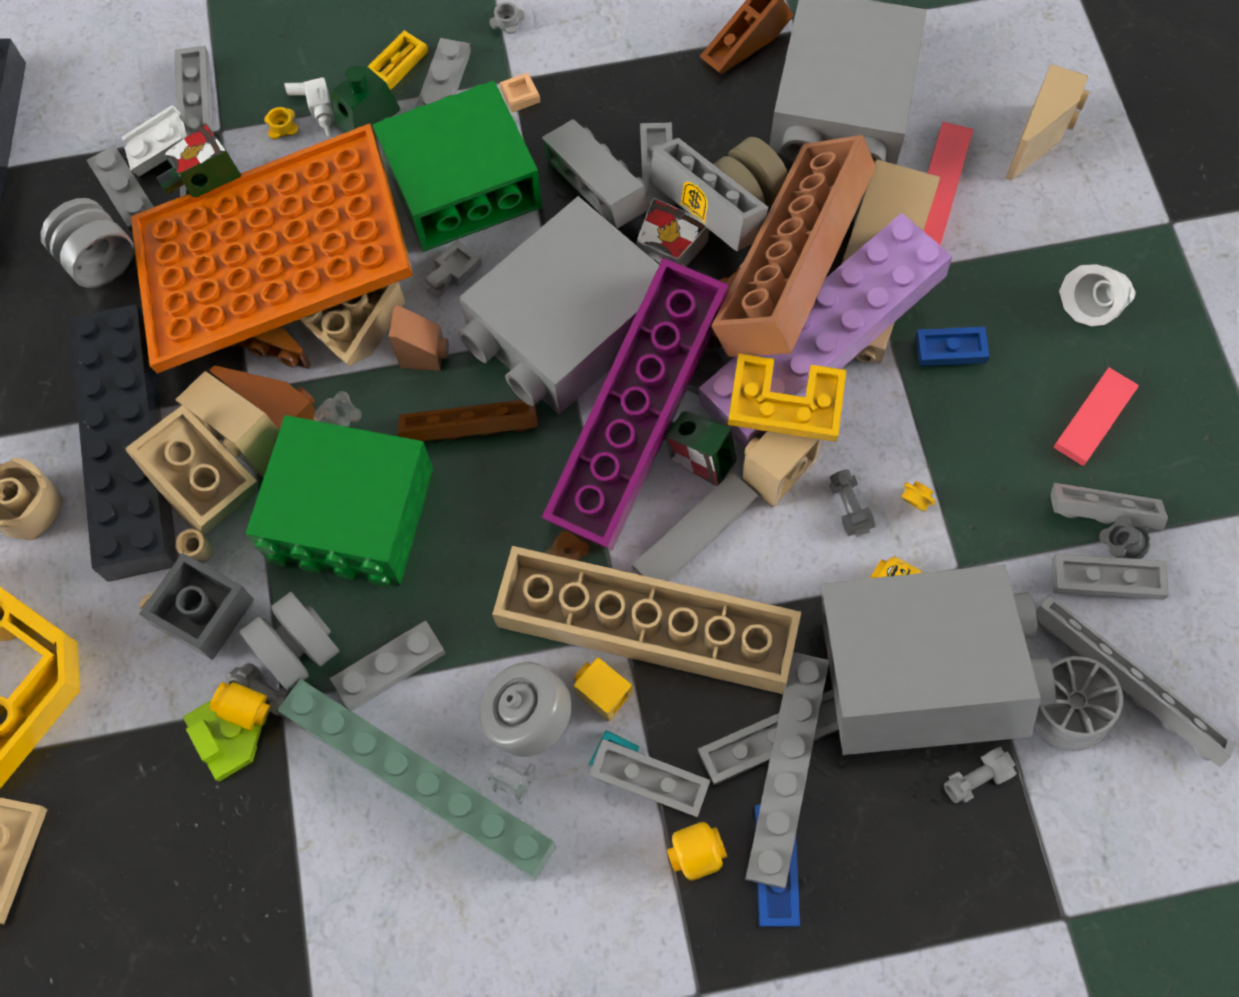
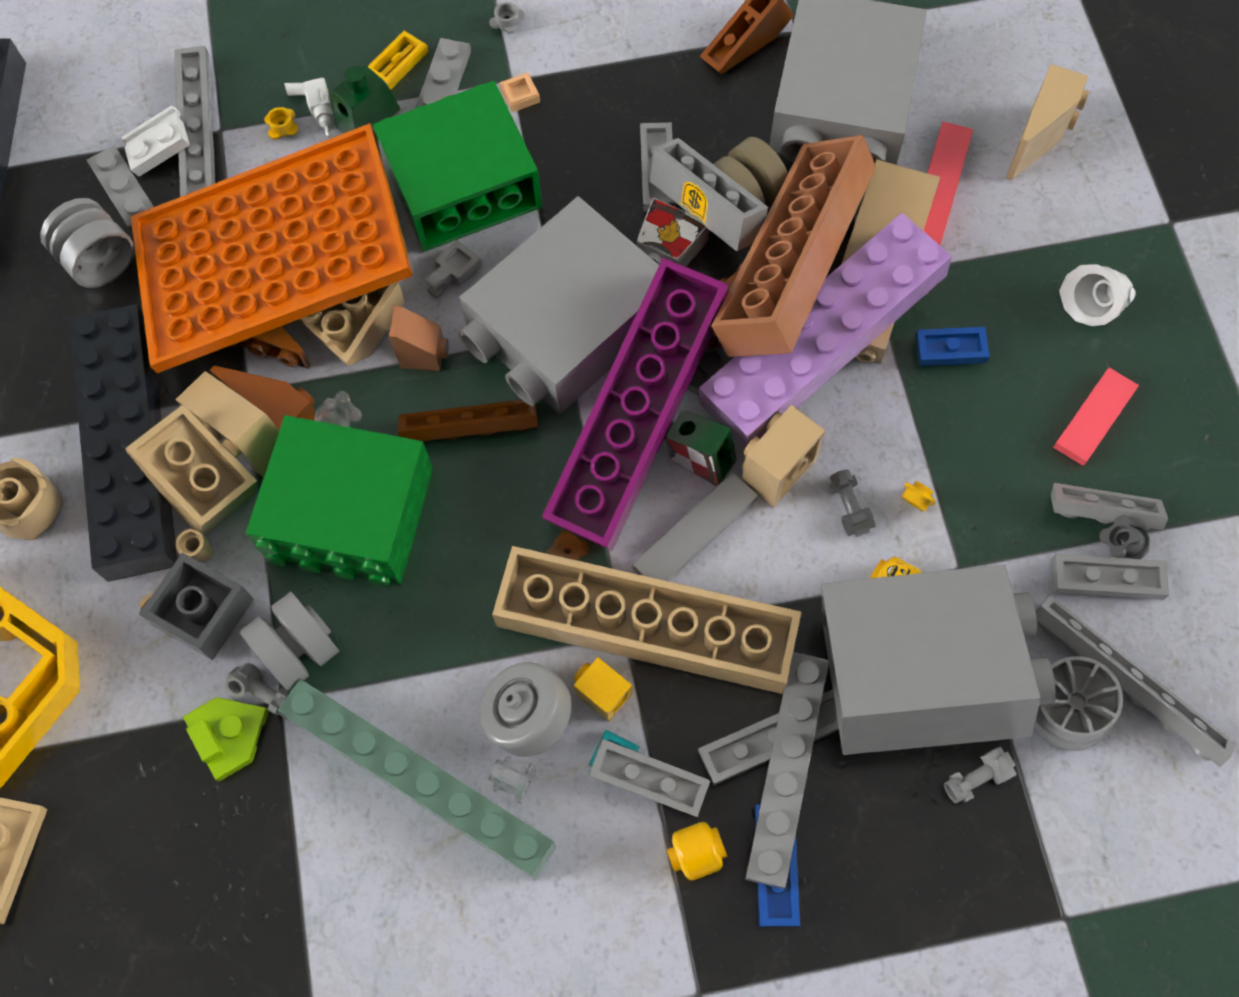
torso [156,123,242,198] -> none
yellow brick [209,682,271,731] -> none
light grey plate [330,620,446,711] -> none
light grey brick [541,119,649,229] -> none
yellow plate [727,353,847,442] -> none

